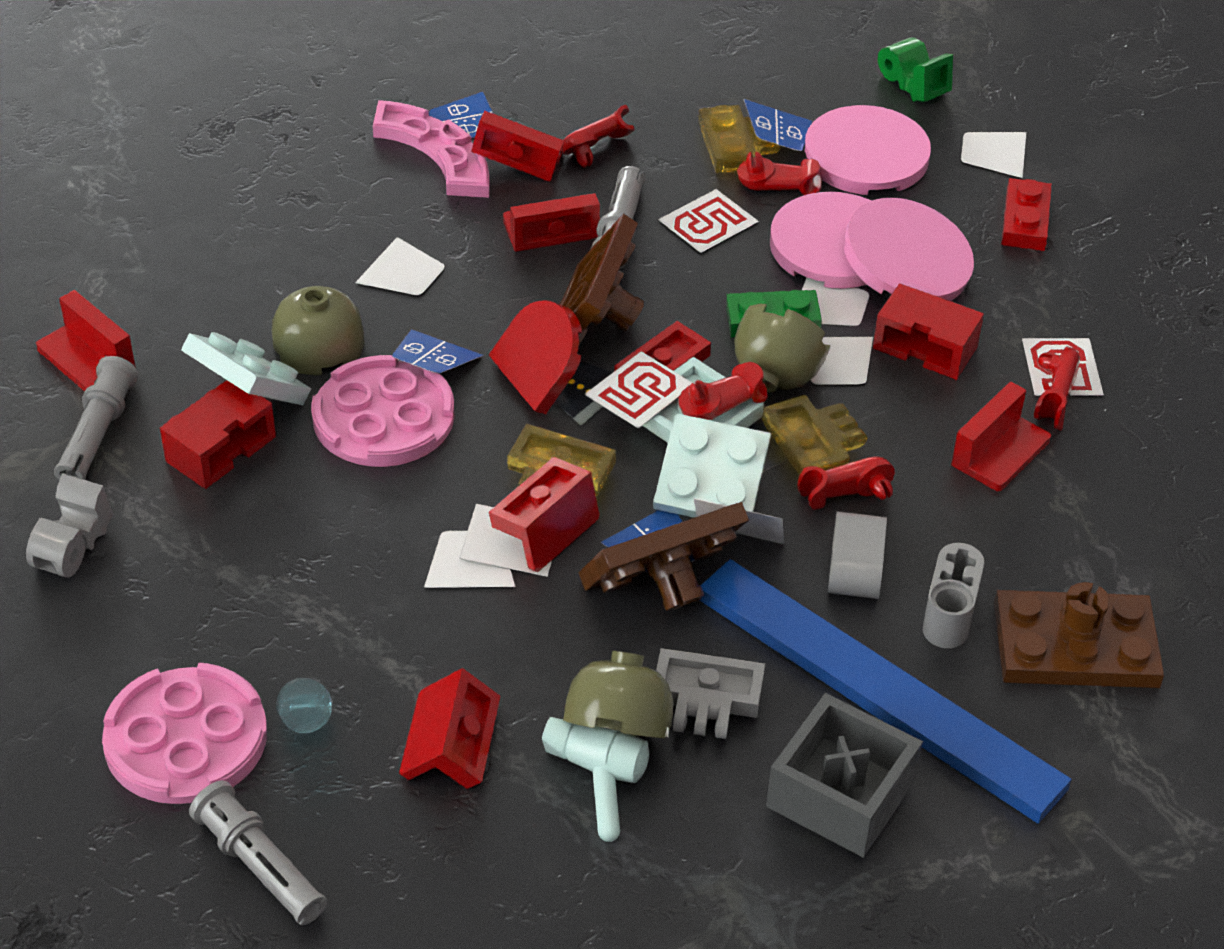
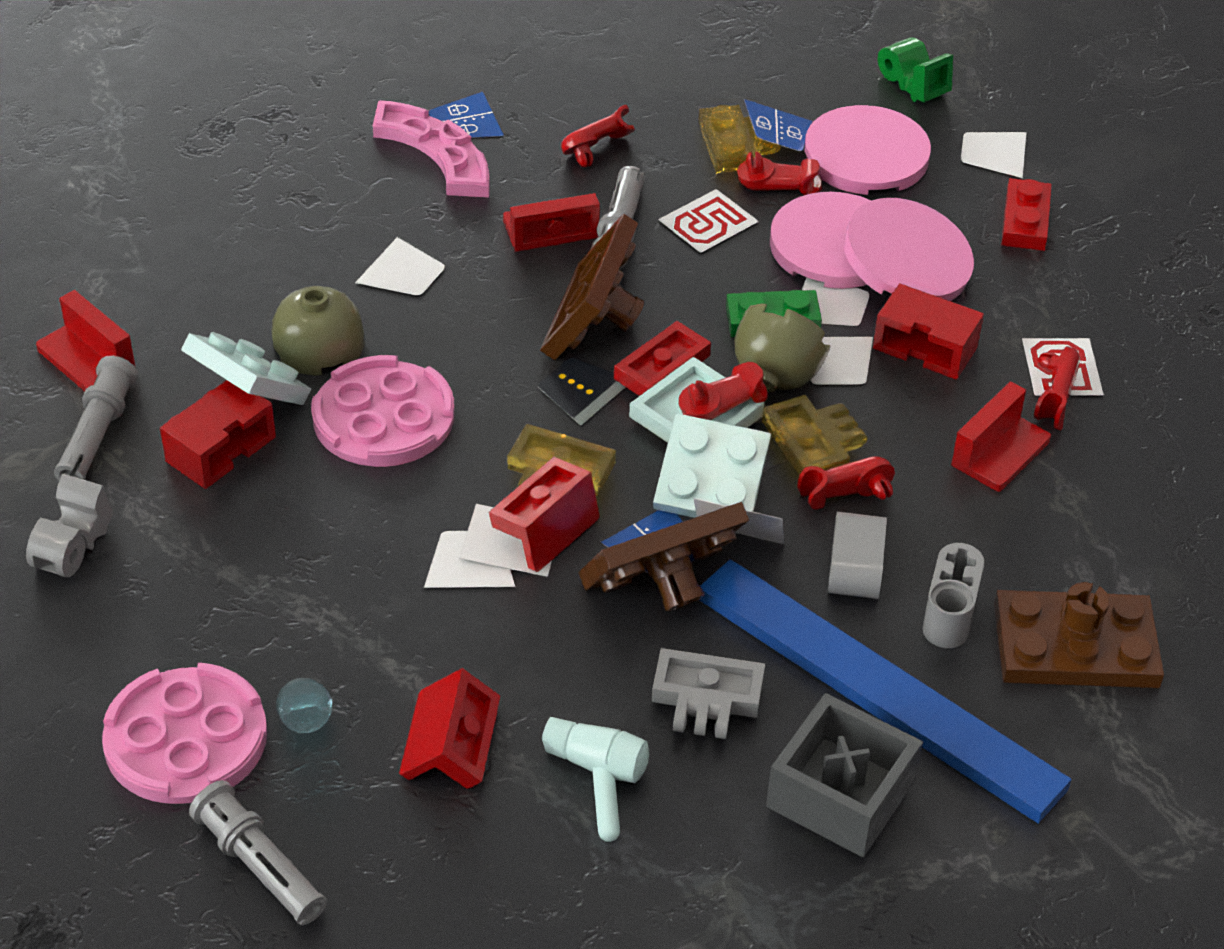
blue sticker [392,329,484,373] -> none
red panel [471,110,564,182] -> none
red tile [489,300,582,414] -> none
olive cylinder [563,650,673,738] -> none
white sticker [585,351,692,428] -> none

